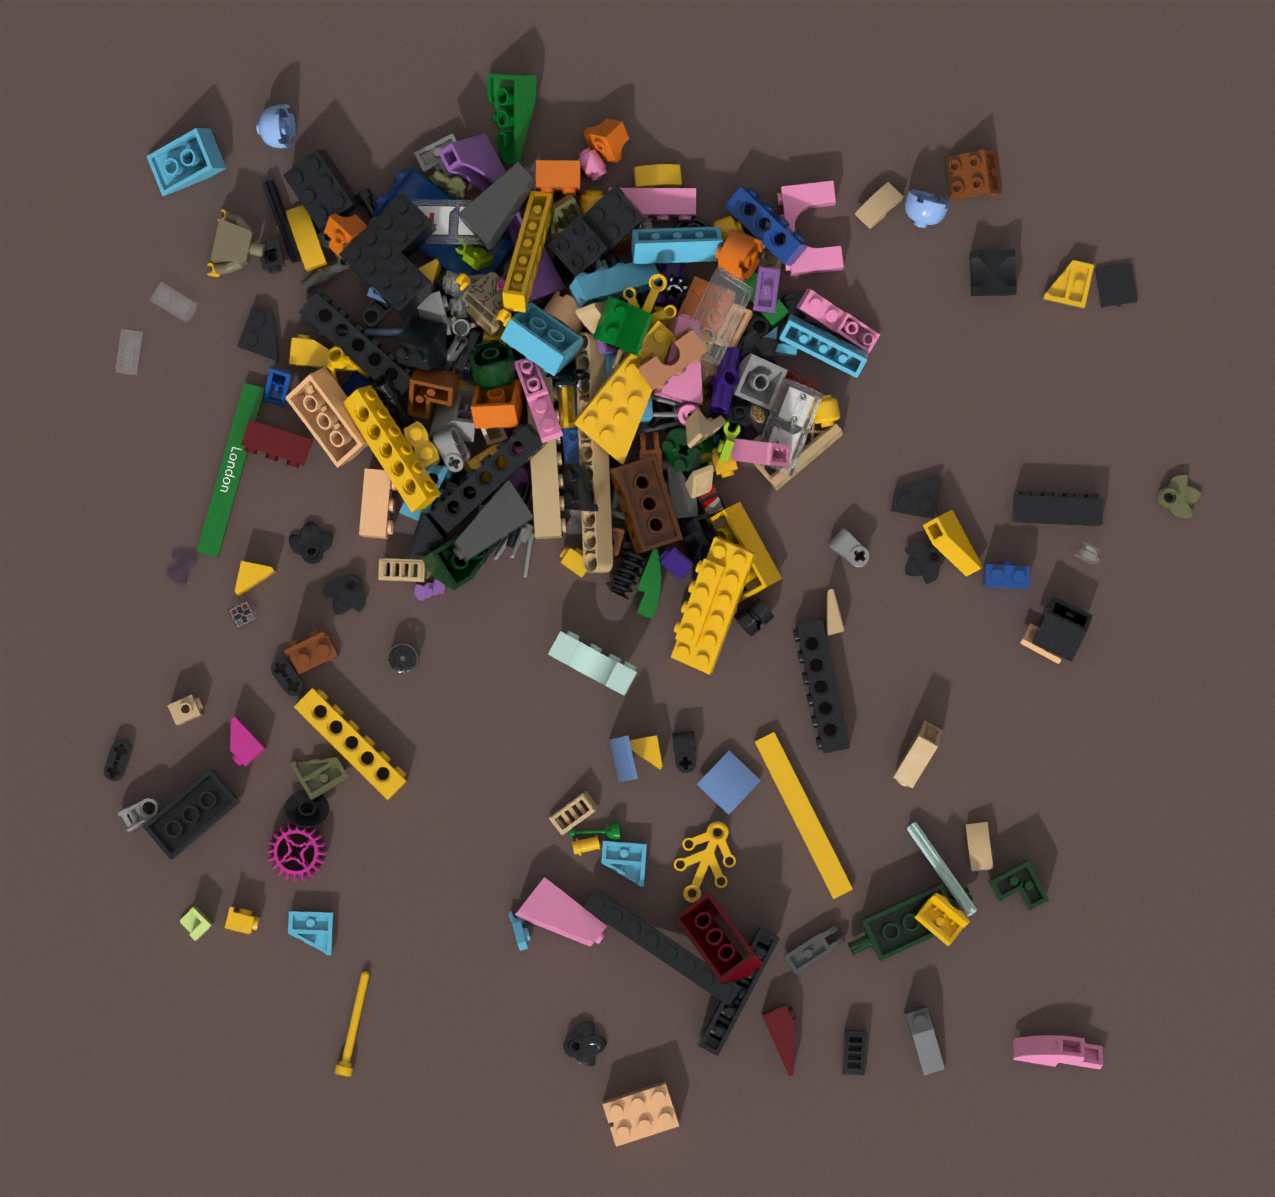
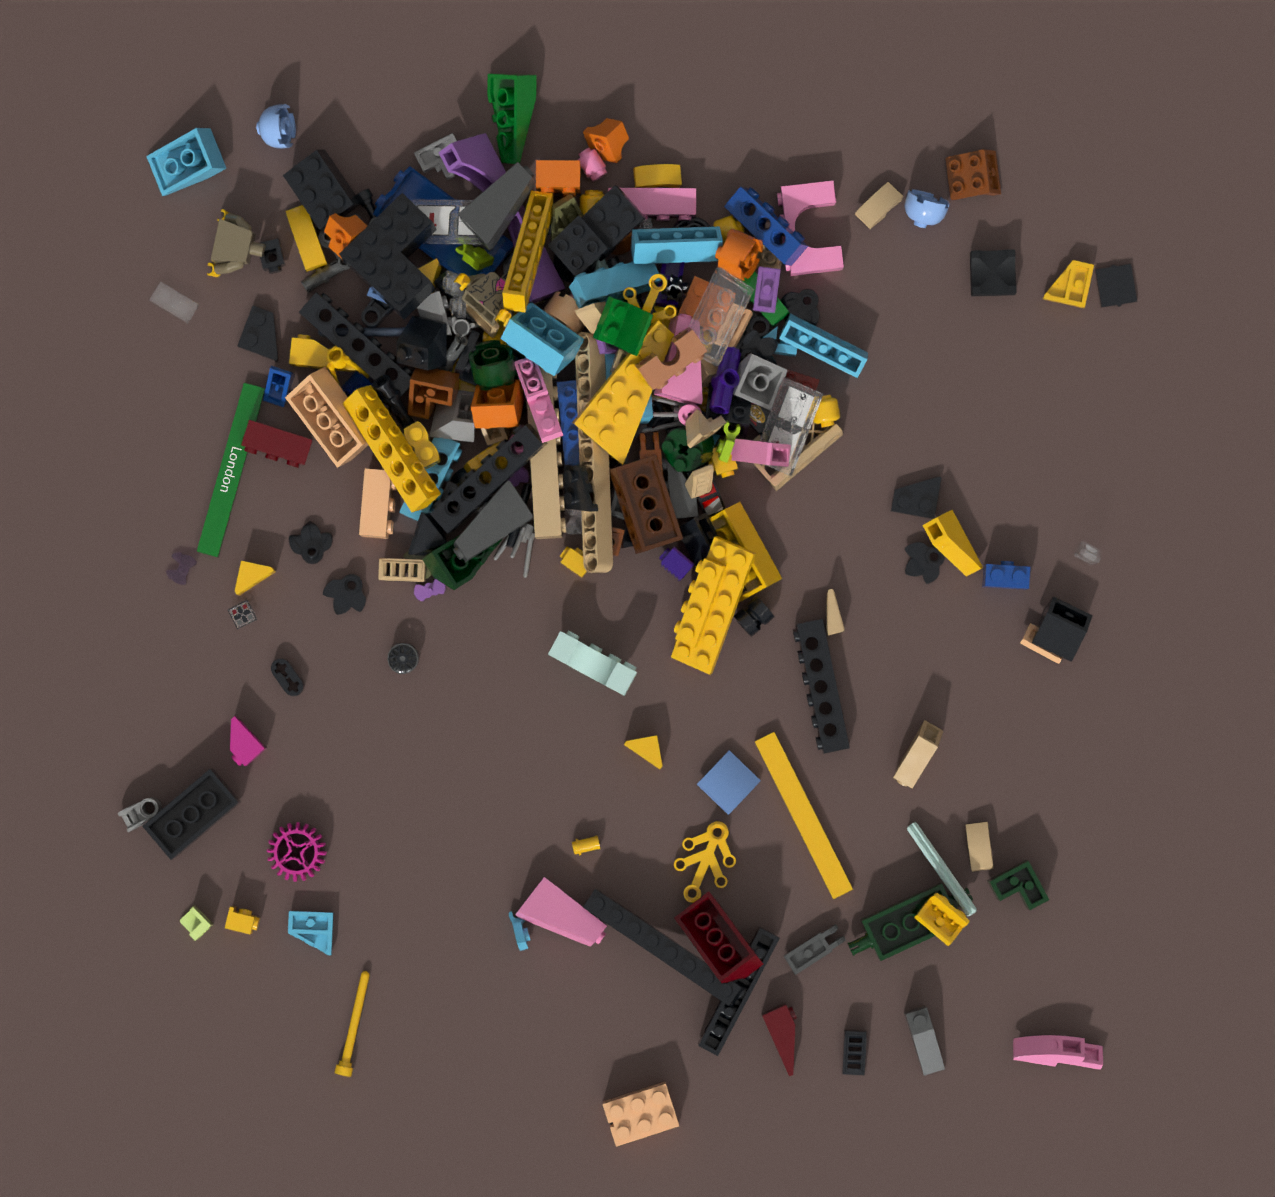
black beam [104,740,132,781] -> none
clear plate [115,329,144,376] -> none
tan brick [167,694,204,725] -> none
black axle [263,180,302,263] -> none
dark orange bracket [284,630,338,675] -> none
black dish [285,790,329,828] -> none
olive wing [289,757,349,800] -> none
yellow brick [294,688,407,800] -> none
olive plate [429,170,467,199] -> none
light grey piece [433,427,471,472] -> none
black plate [546,368,590,387] -> none
tan slope [549,790,599,835] -> none
yellow slope [558,386,575,428] -> none
black plate [563,1022,607,1066] -> none
green hinge [568,822,621,840] -> none
medium azure wing [601,841,647,887] -> none
black piece [606,550,648,600] -> none
medium blue slope [609,735,638,782] -> none
green slope [637,549,661,620] -> none
black piece [672,731,696,774] -> none
bright pink slope [797,288,880,353] -> none
light grey piece [828,528,870,568] -> none
black brick [1012,491,1103,526] -> none
olive plate [1158,475,1202,519] -> none

